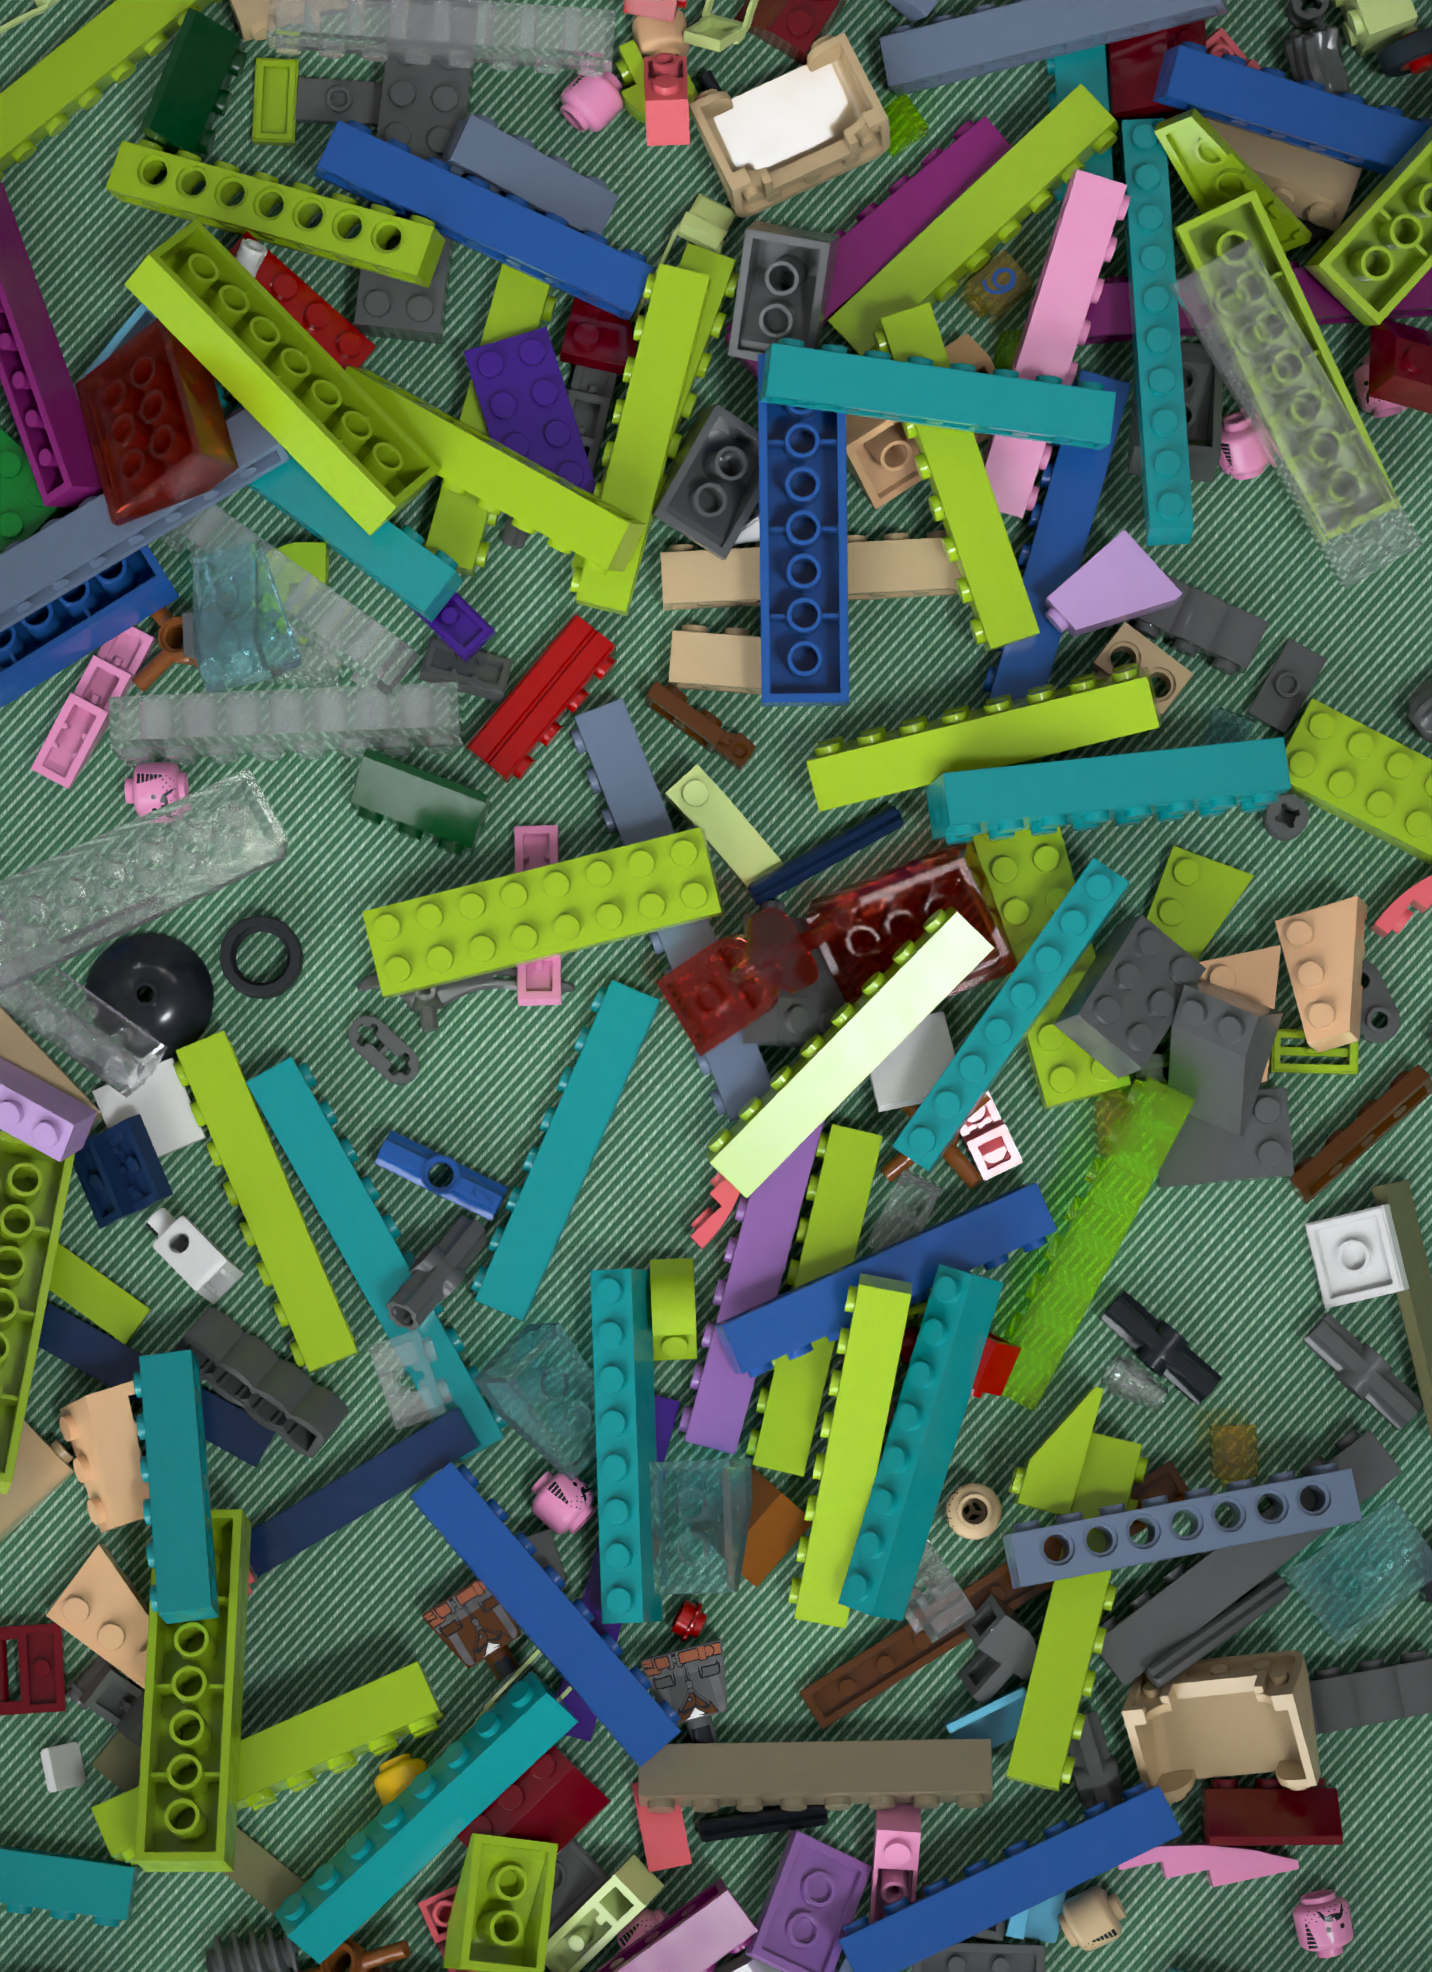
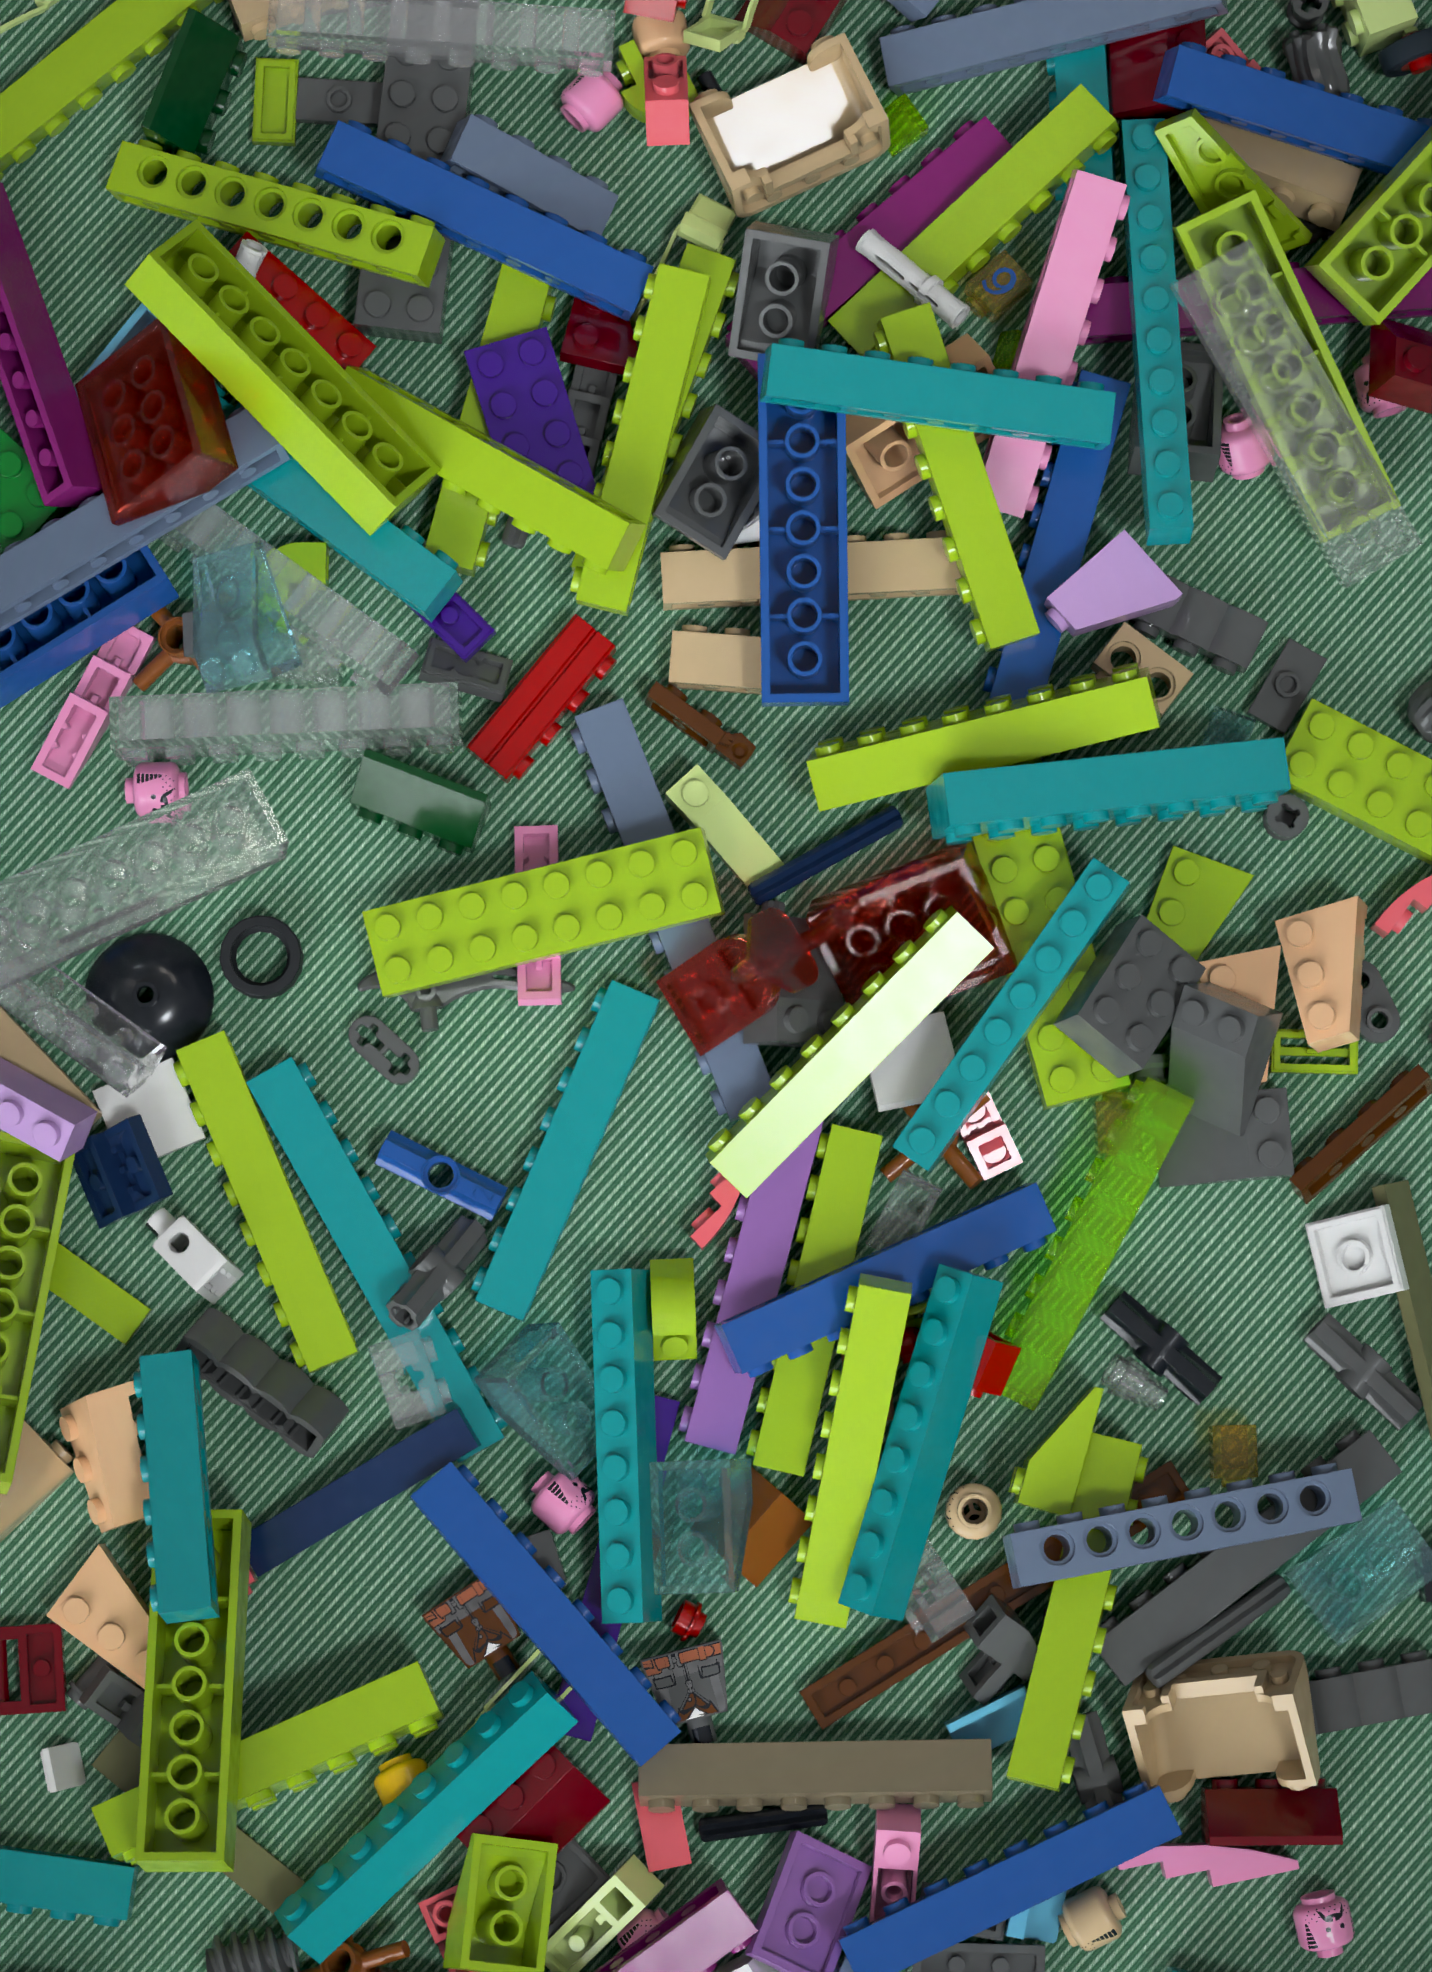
dark blue tile [38,1303,276,1467] -> none
none -> white pin [856,228,970,329]

